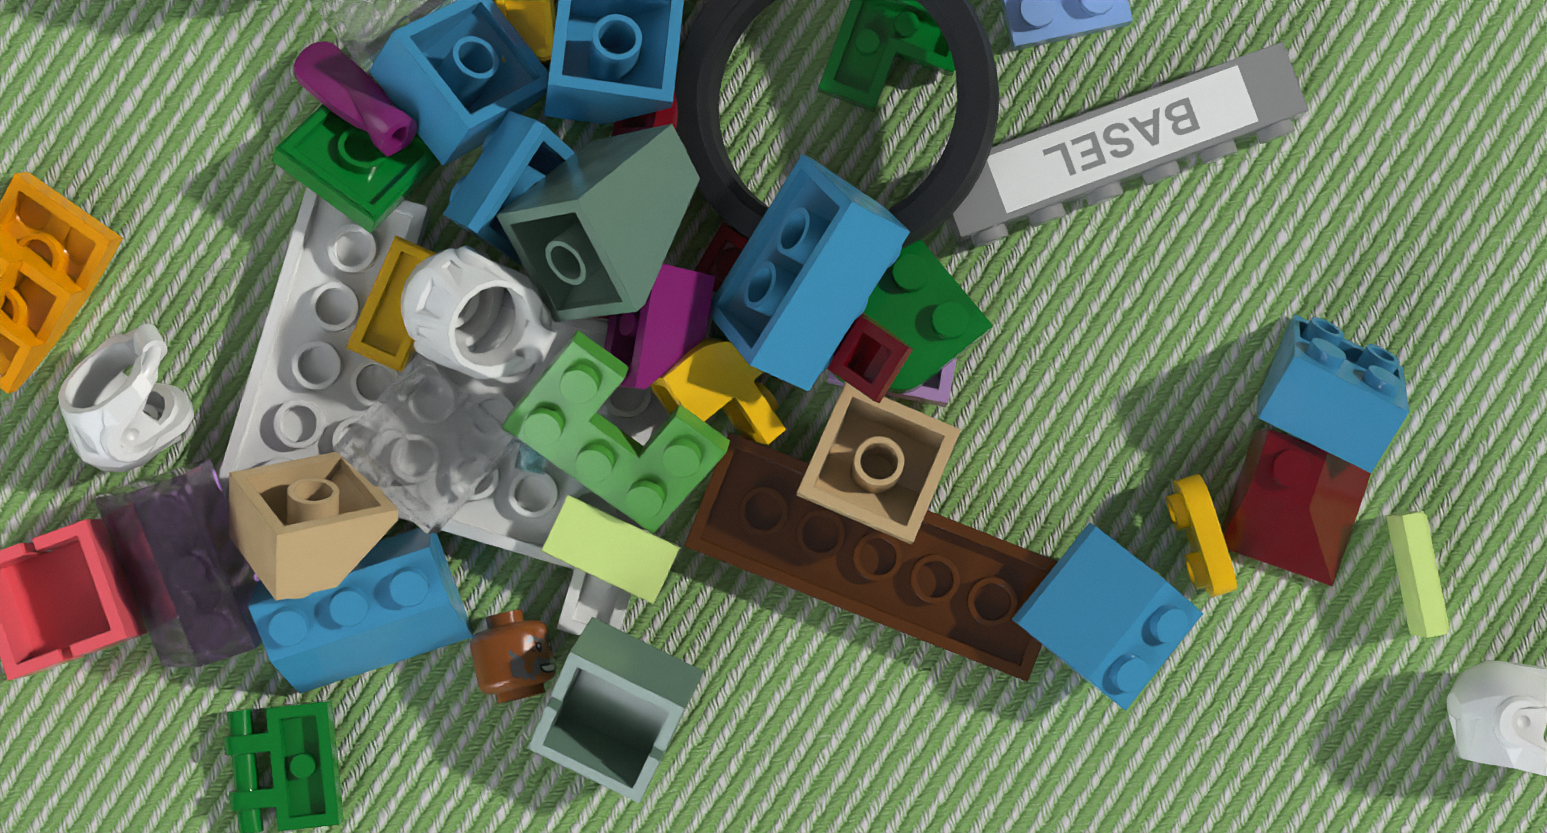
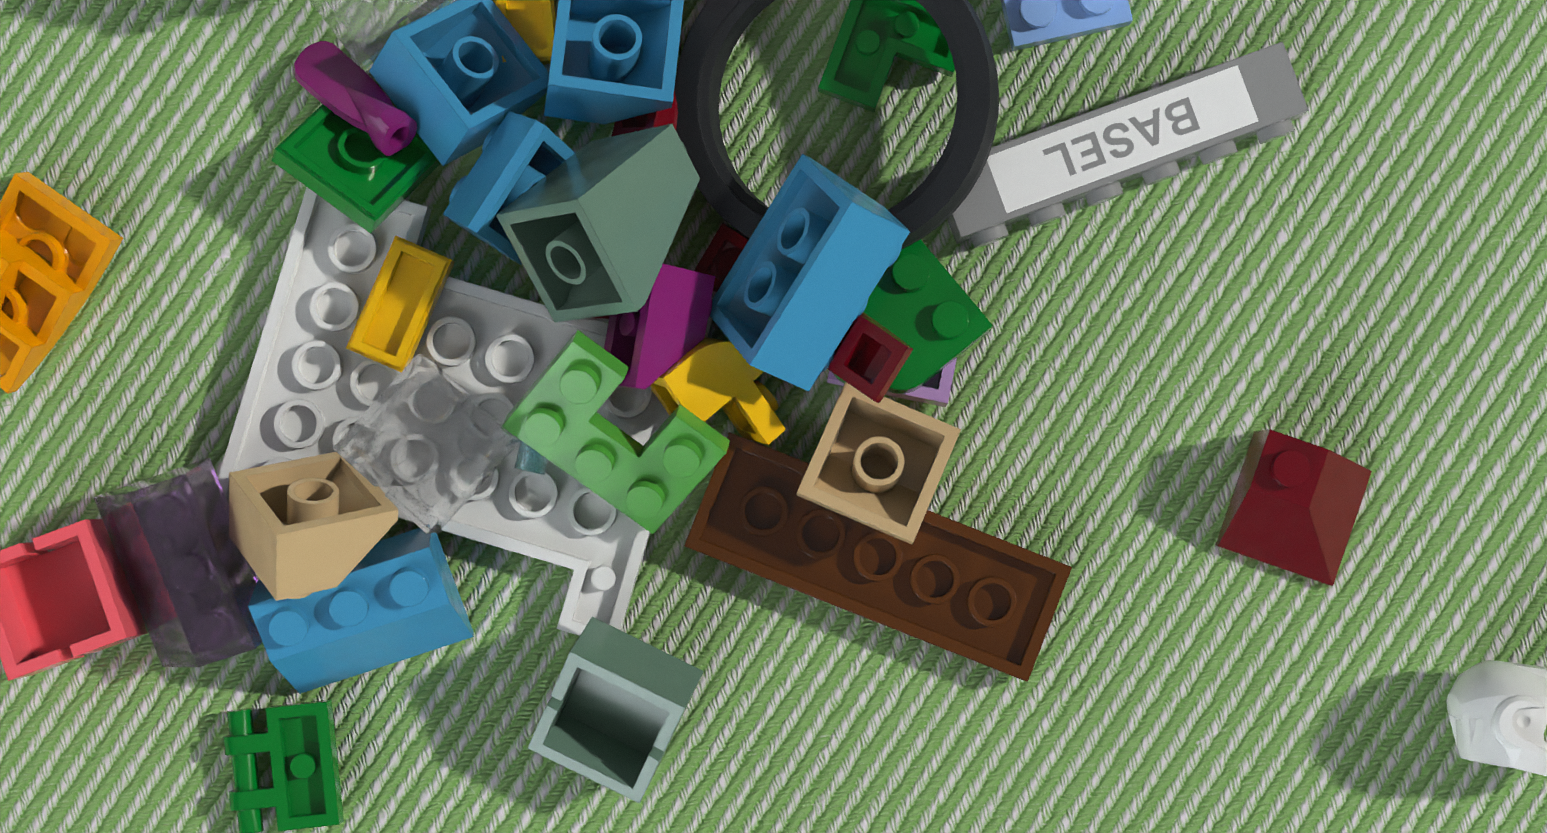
white helmet [58,324,194,472] -> none
white helmet [400,246,557,380] -> none
dark orange head [470,609,556,704] -> none
yellowish green tile [541,495,681,604] -> none
dark azure slope [1012,522,1203,711] -> none
yellow plate [1166,473,1237,598] -> none
dark azure slope [1258,314,1409,473] -> none
yellowish green tile [1386,511,1450,638] -> none

